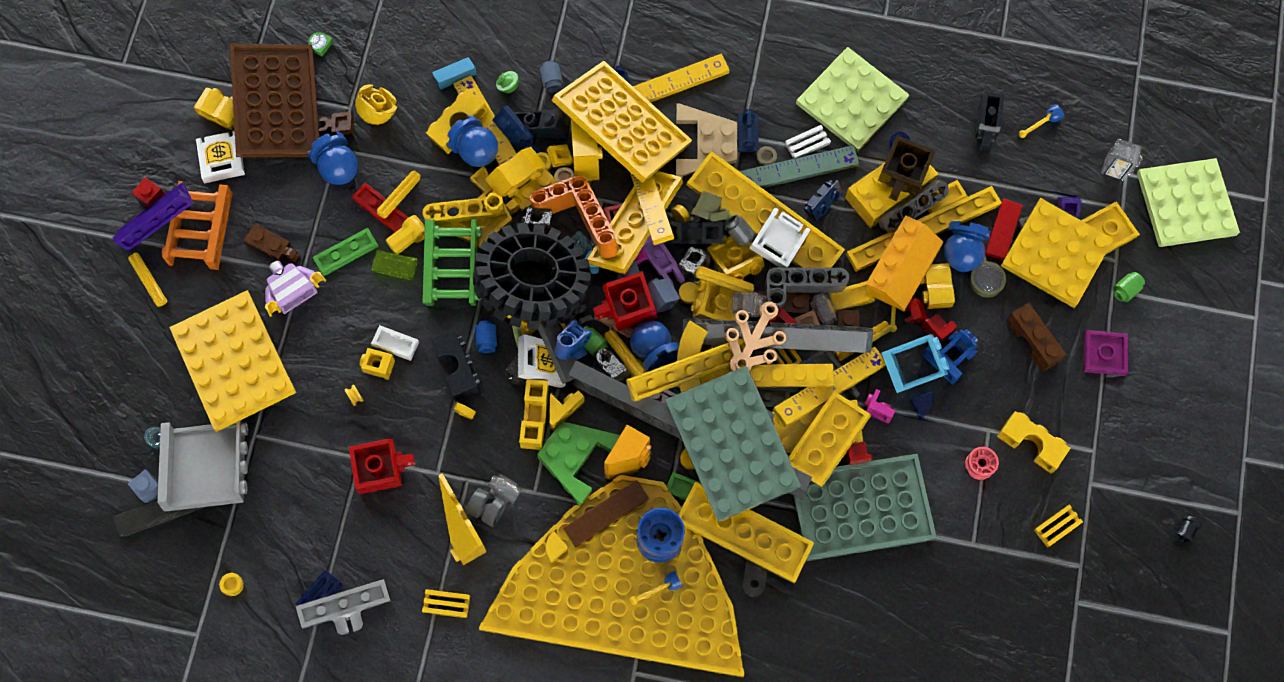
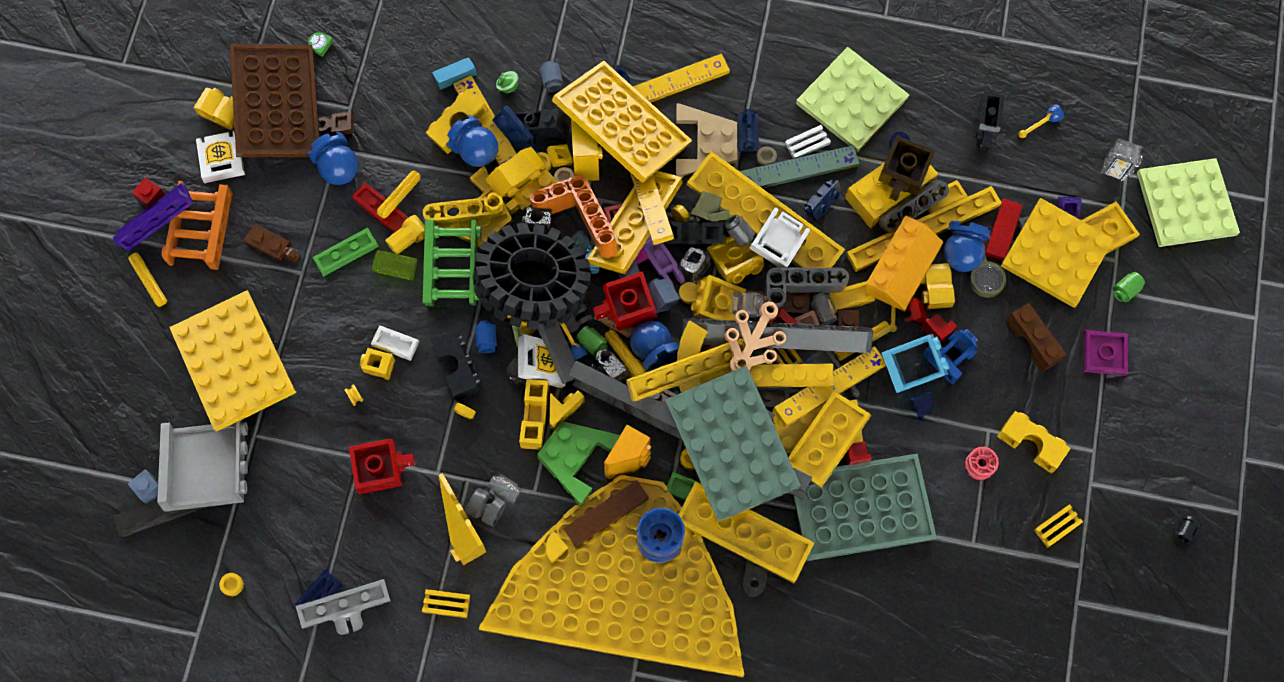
clear light blue bush [144,427,161,448] -> none
torso [265,261,326,317] -> none
yellow cylinder [355,85,397,125] -> none
blue piece [554,320,592,360] -> none
hinge [630,571,683,605] -> none
yellow axle [695,266,754,296] -> none
dark pink bracket [864,389,895,424] -> none

